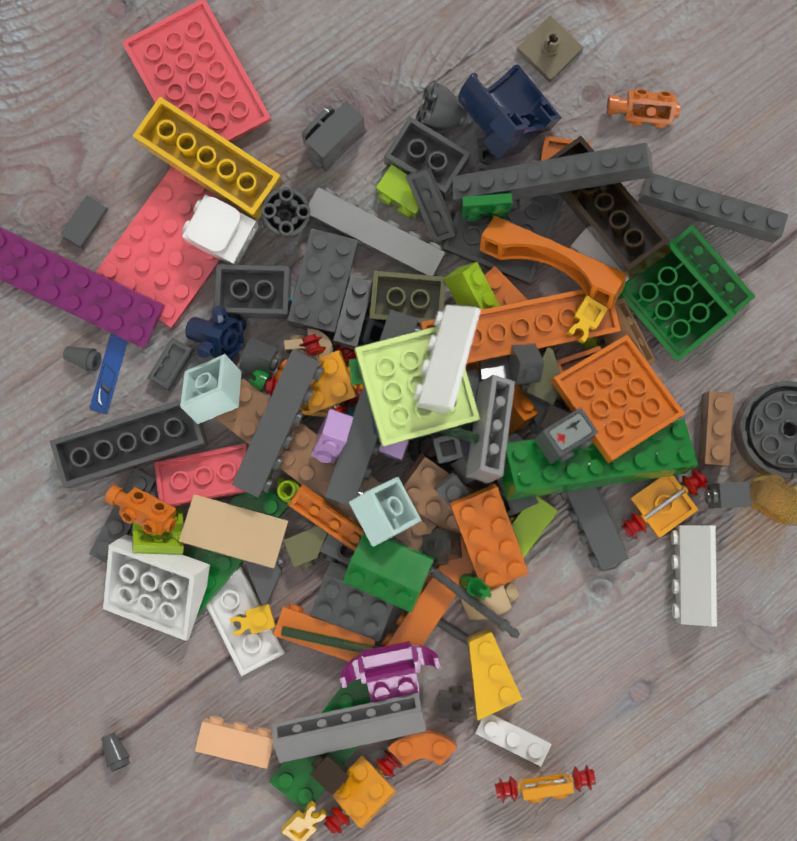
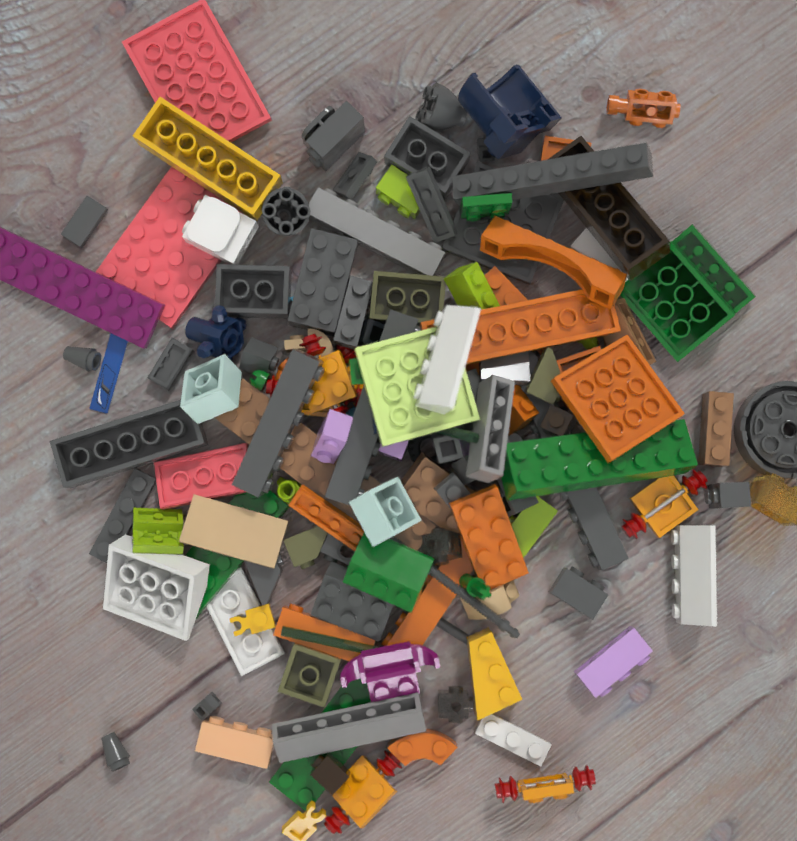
orange brick [105,485,176,536] -> none
dark grey brick [508,344,544,384] -> none
dark tan tile [517,15,584,83] -> none
brick [534,408,599,464] -> none
yellow plate [567,295,608,344] -> none
dark grey brick [638,173,788,243] -> none
none -> dark grey piece [192,692,222,721]
none -> olive brick [278,643,341,708]
none -> dark grey plate [333,152,378,200]
none -> dark grey brick [548,566,608,620]
none -> lavender brick [574,626,653,698]

